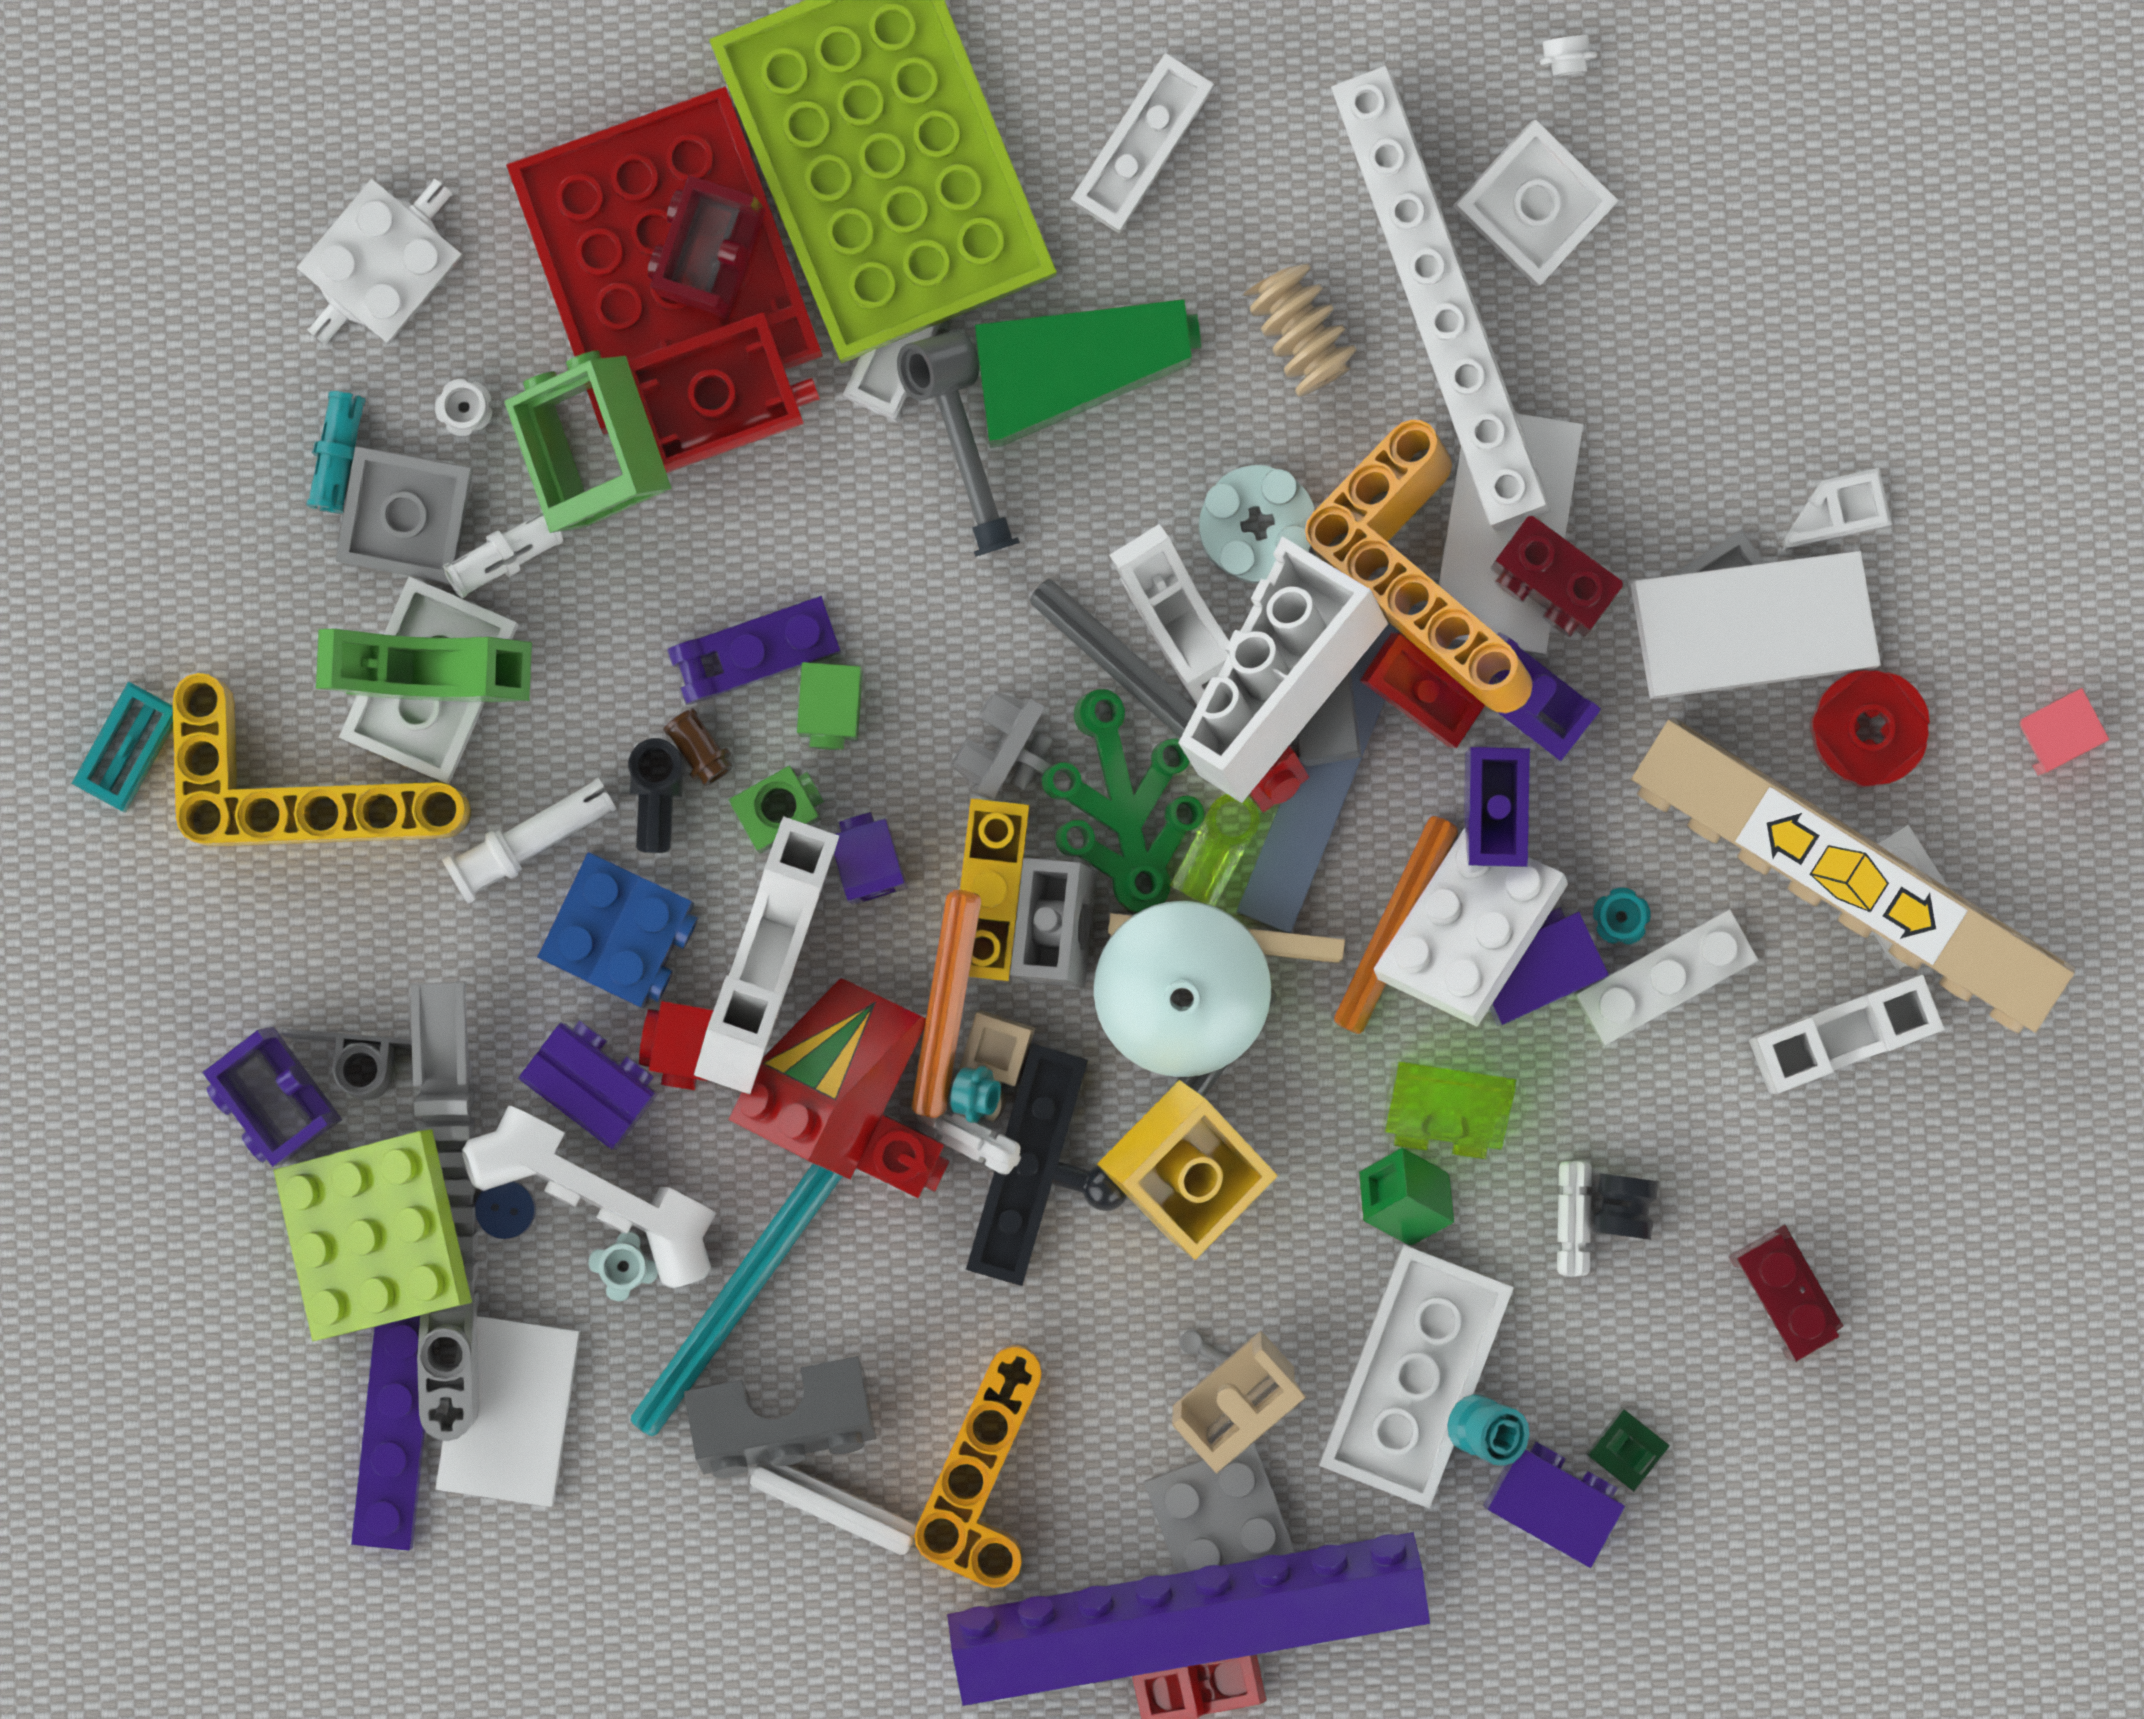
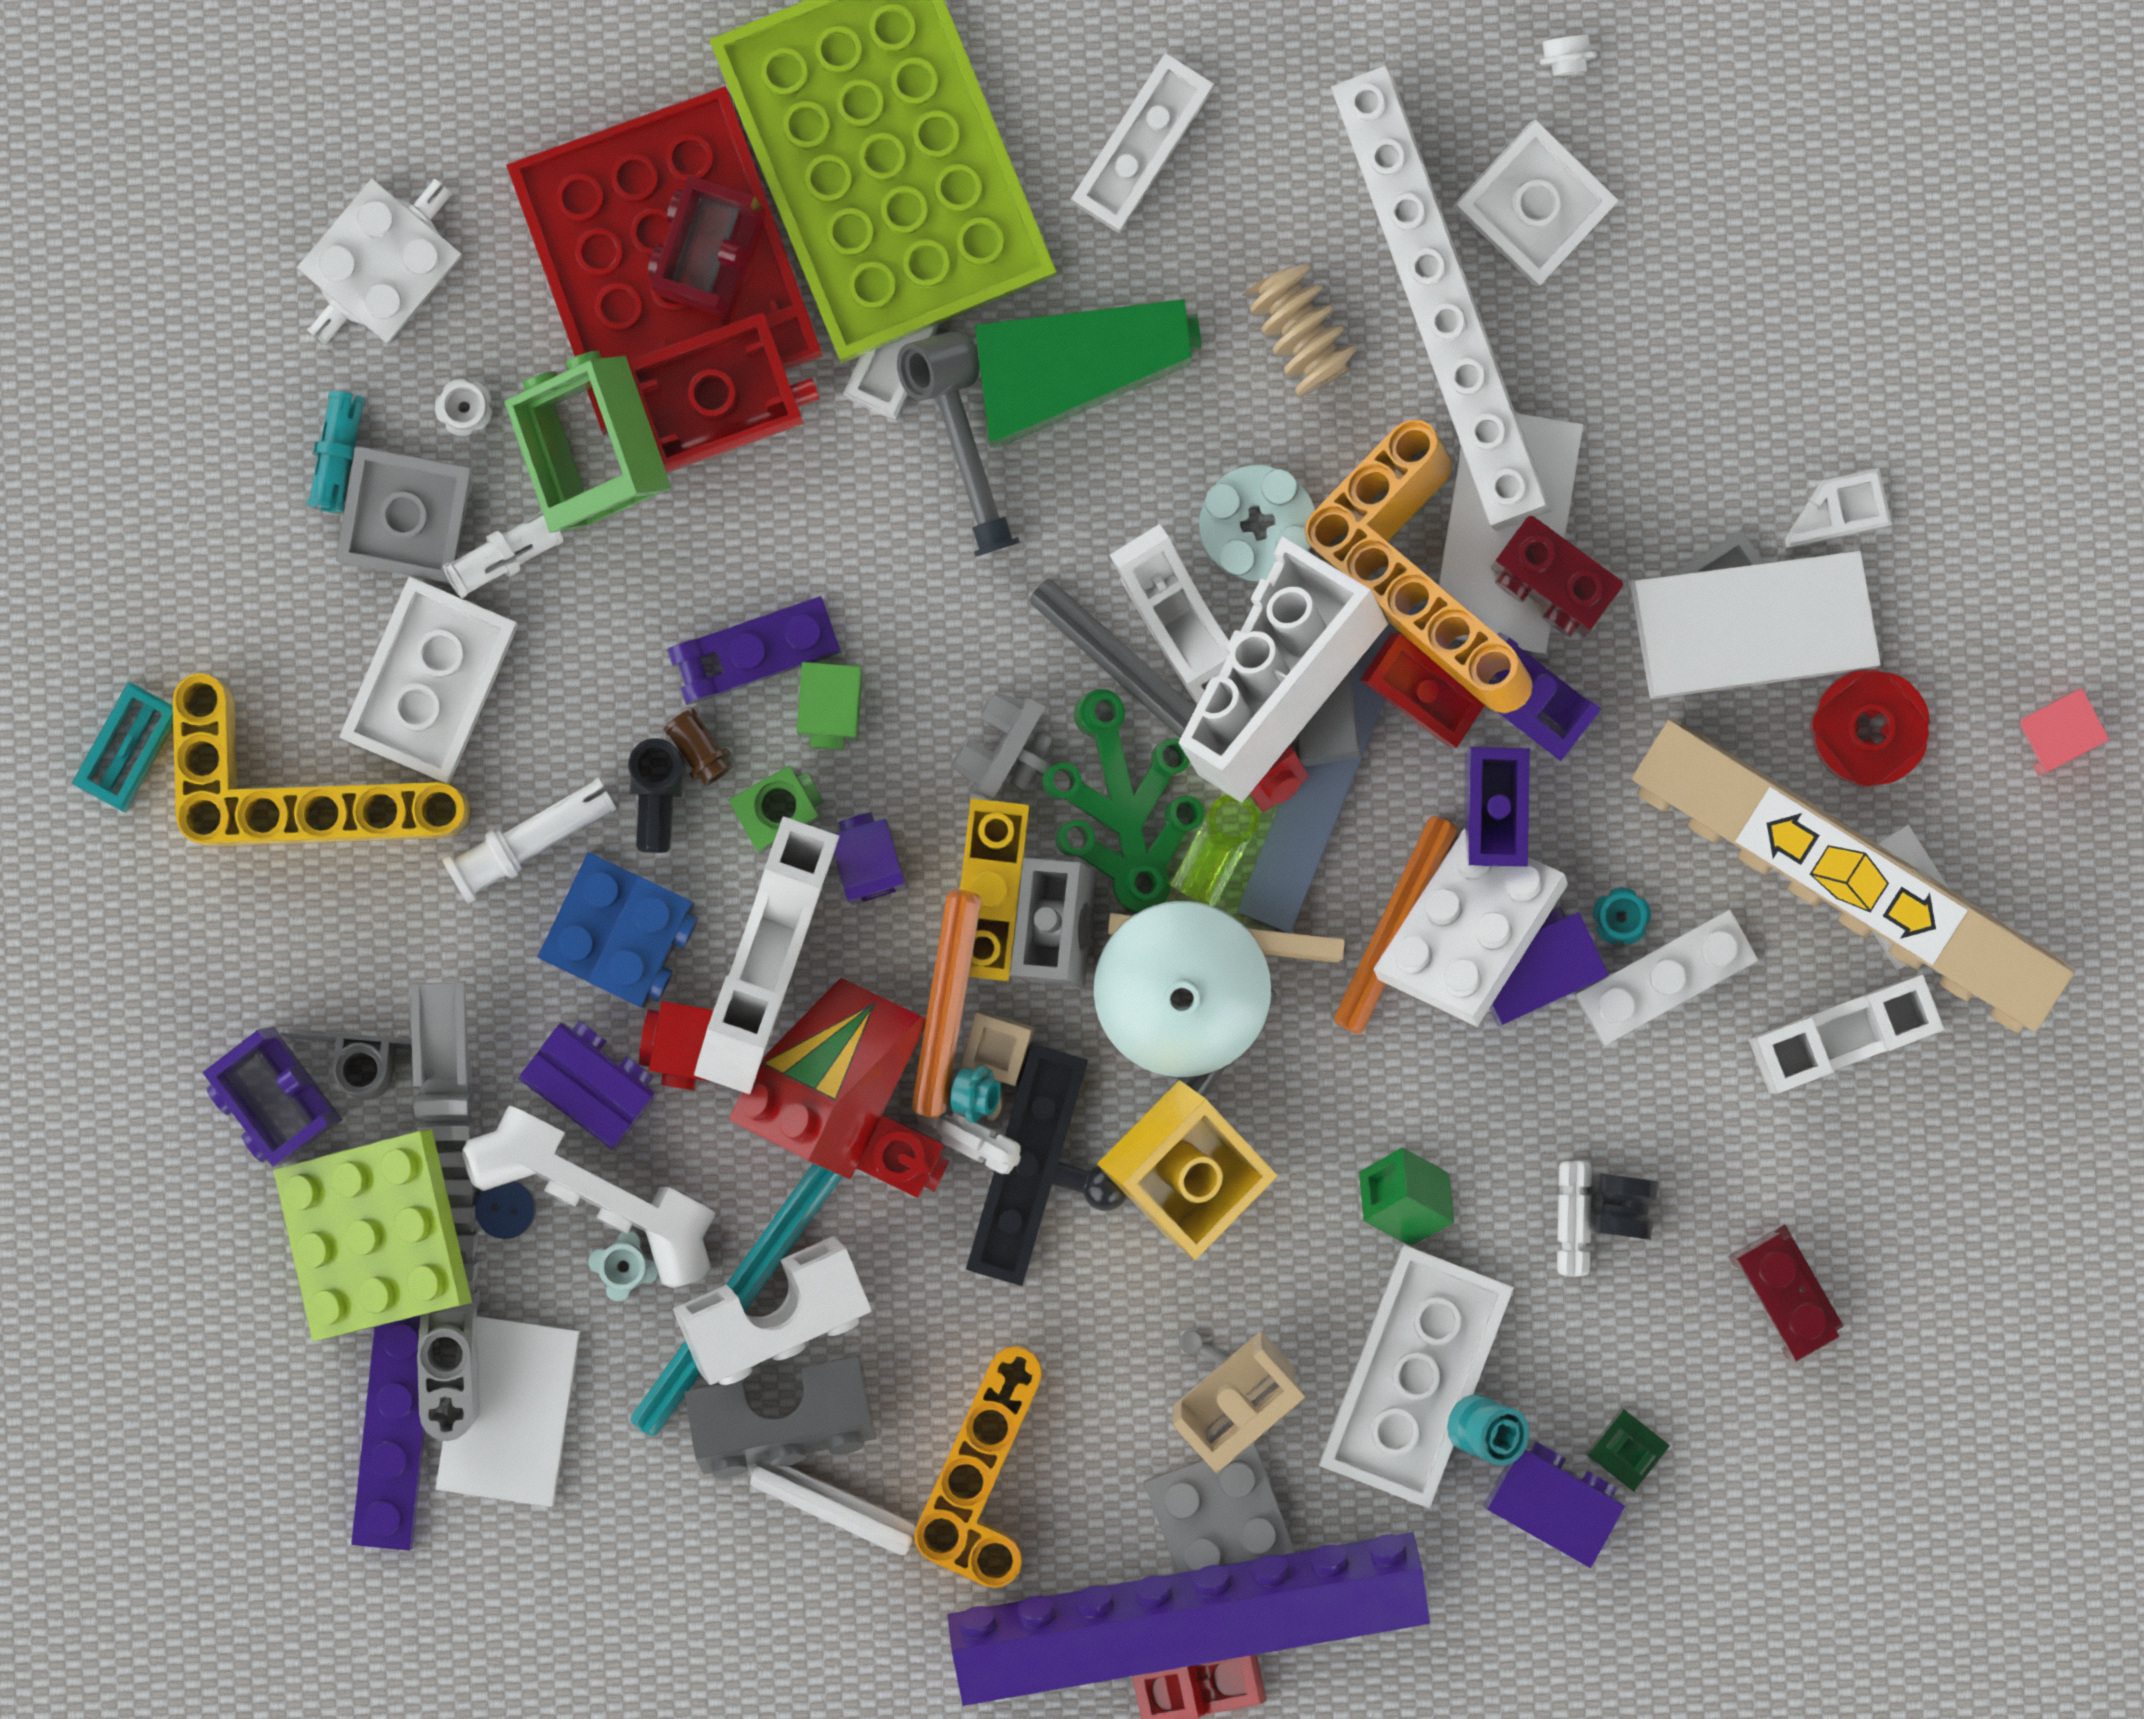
bright green arch [316,628,532,702] -> none
clear neon green slope [1382,1061,1517,1160] -> none
none -> white arch [673,1236,872,1385]

